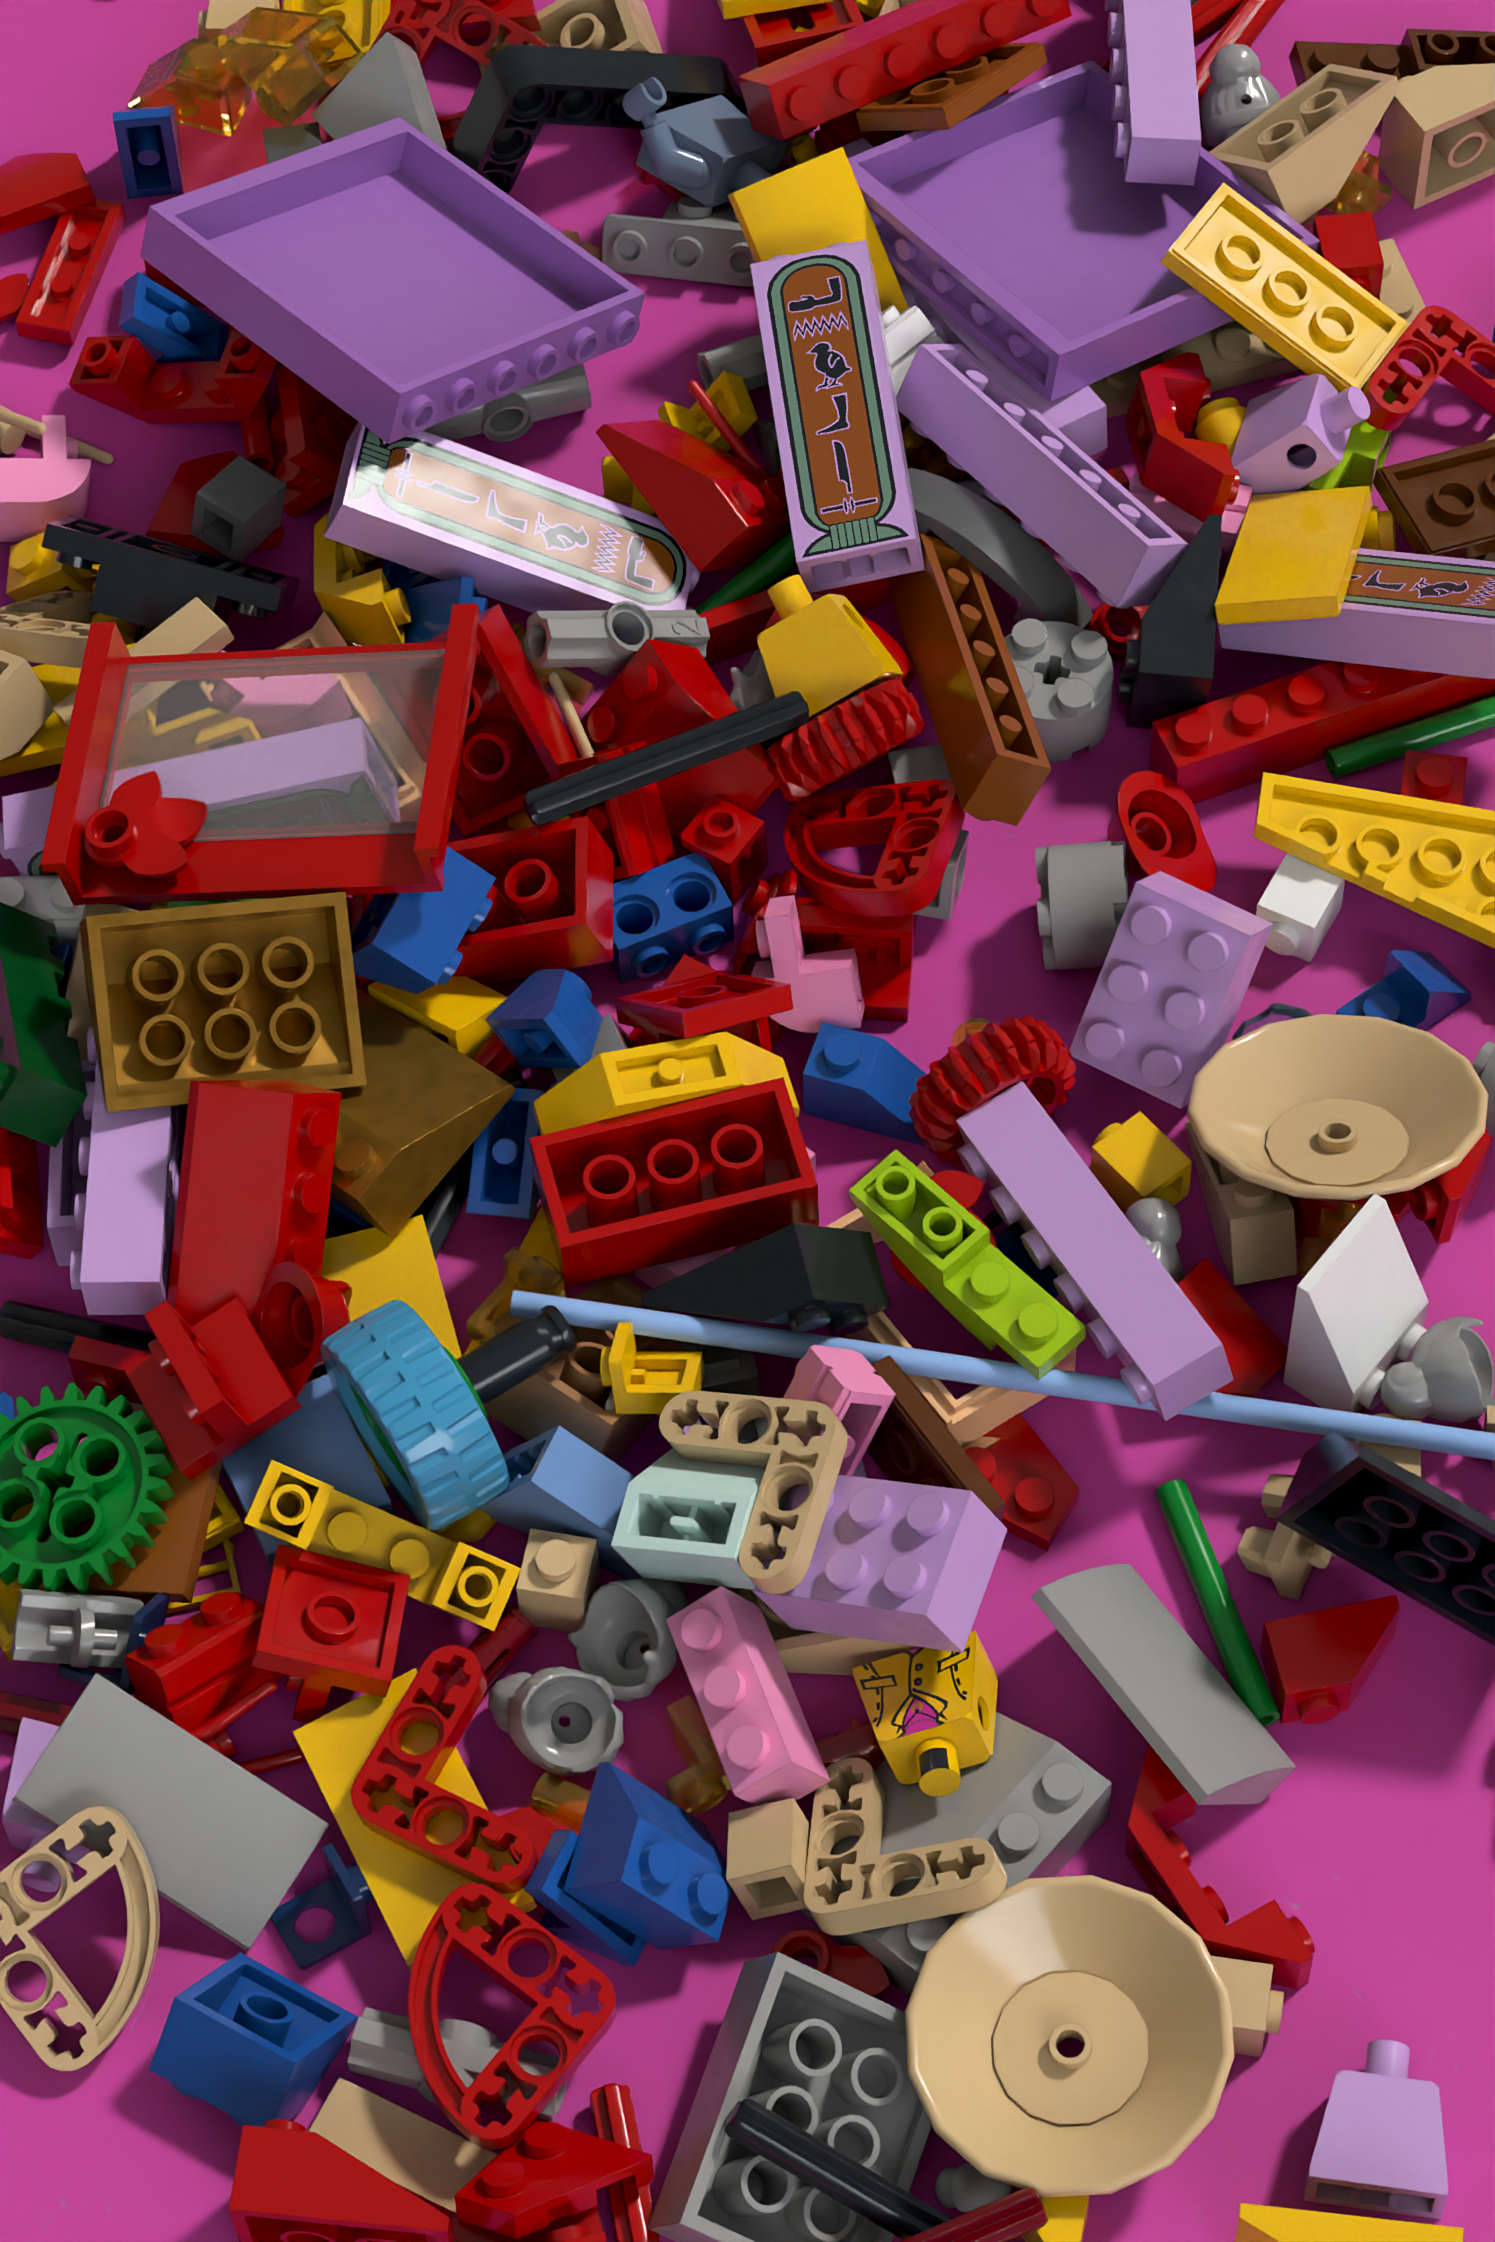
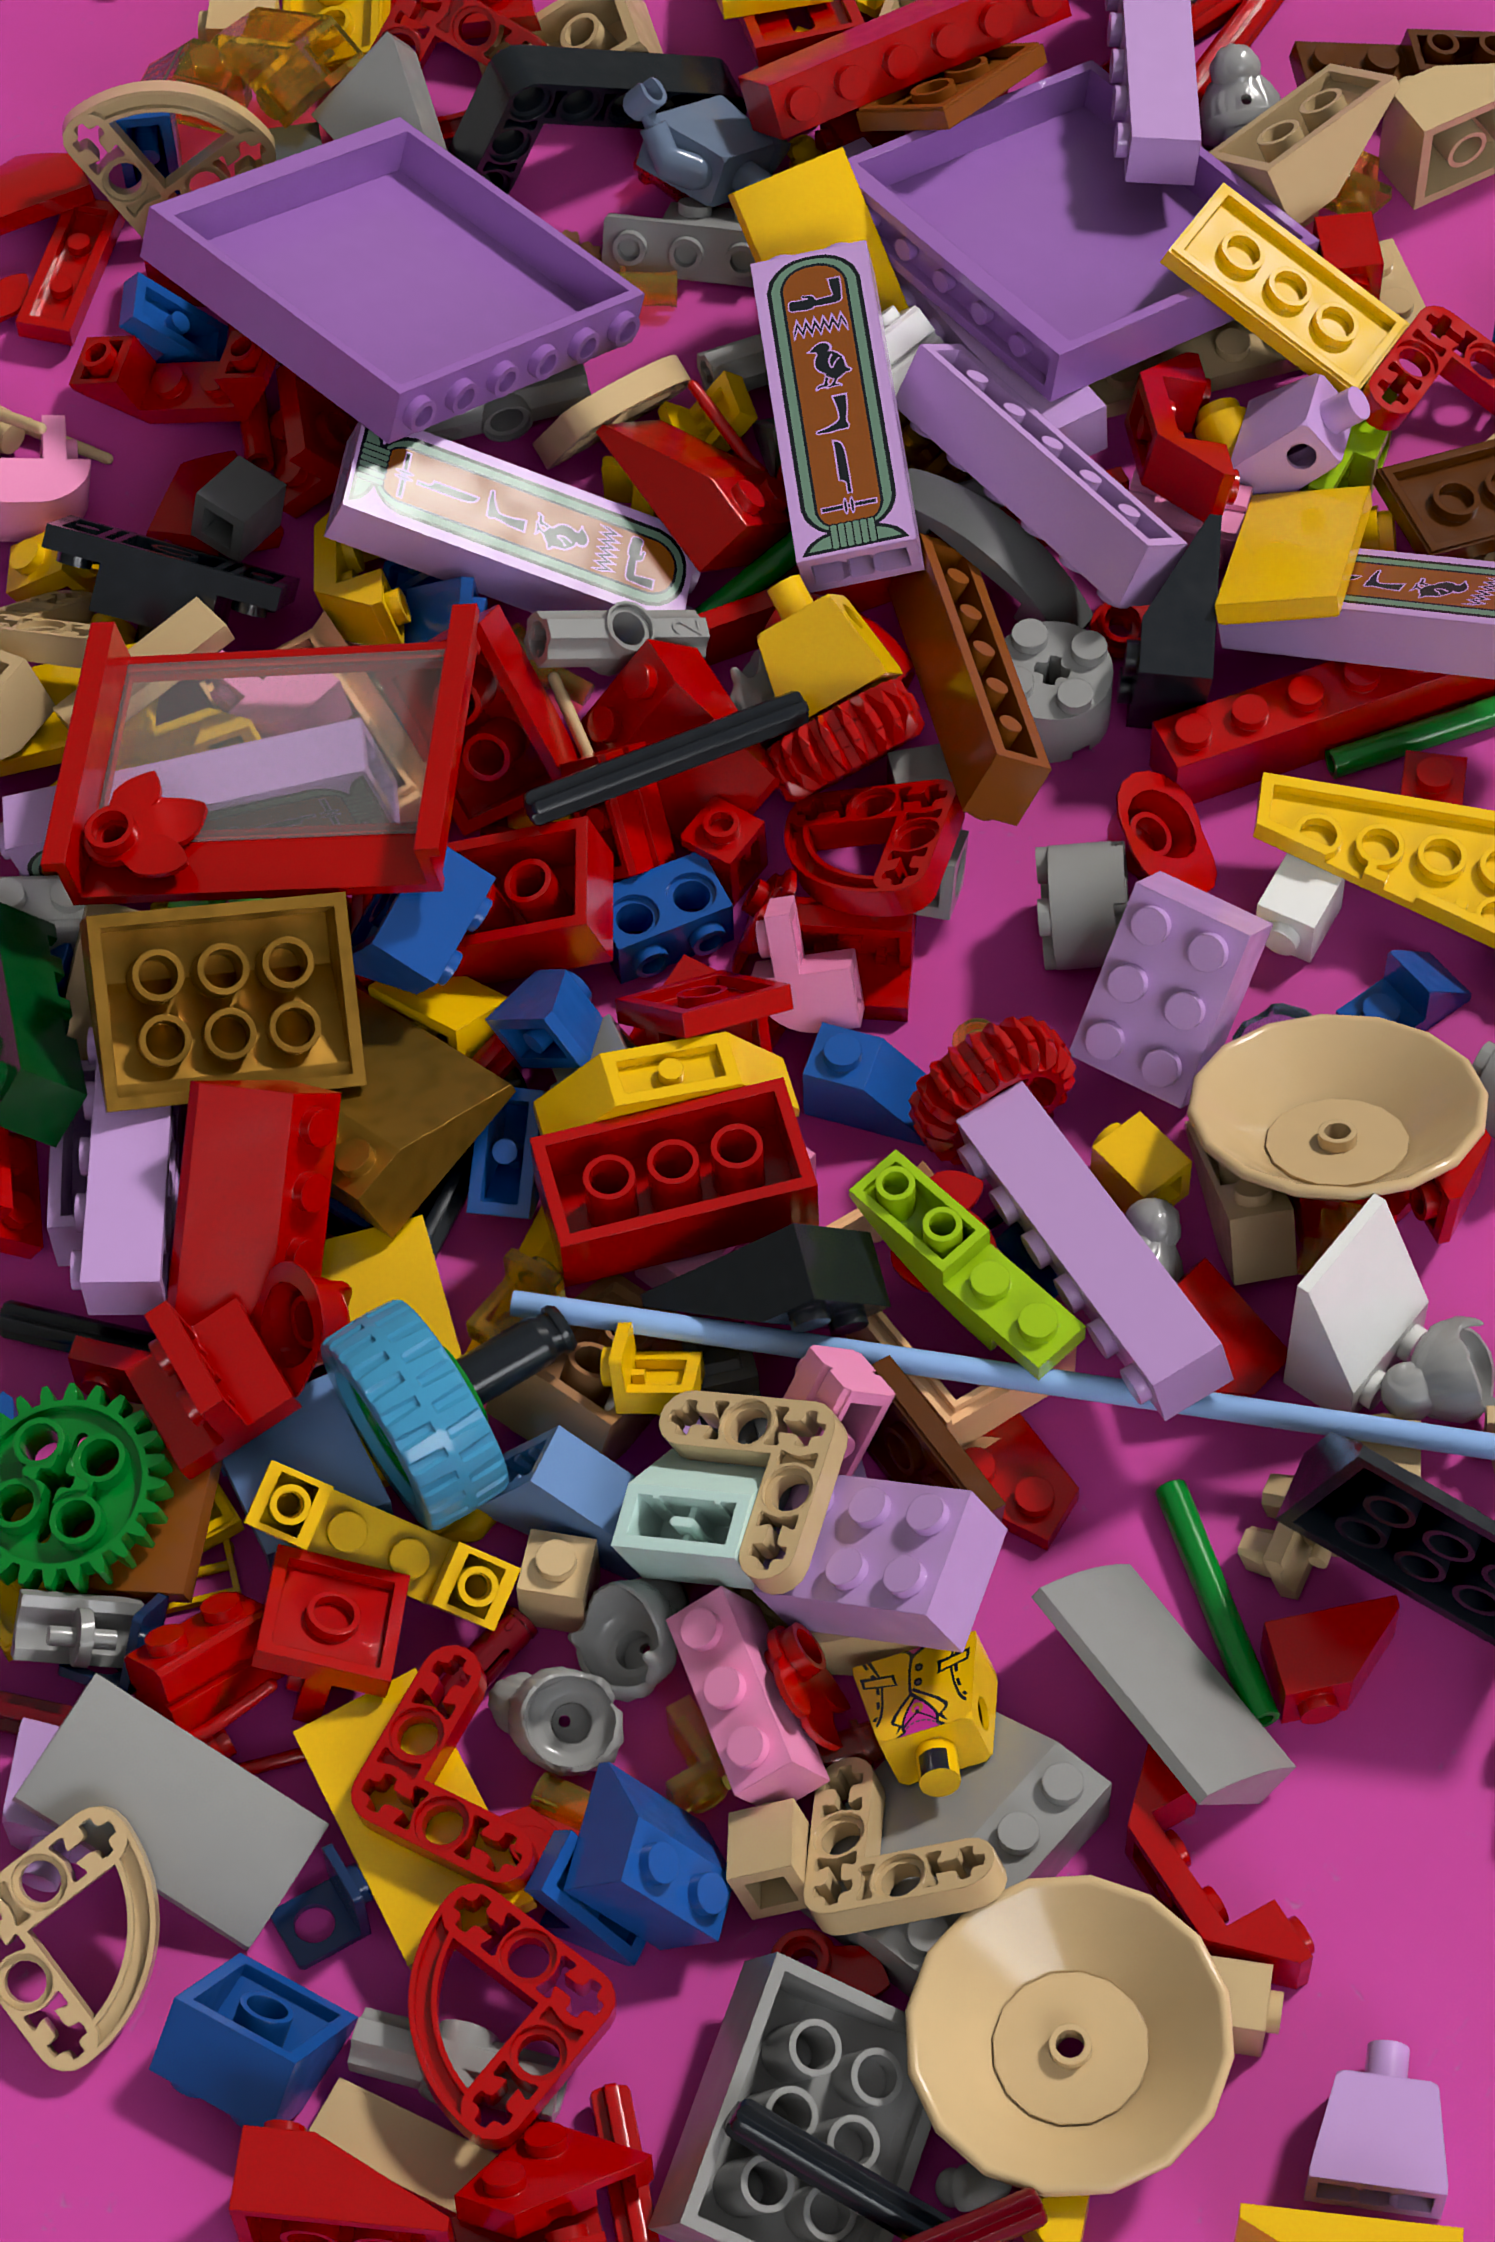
none -> tan beam [62,80,276,238]
none -> tan beam [532,355,691,470]
none -> clear yellow pin [615,266,677,308]
none -> red plate [764,1622,851,1751]

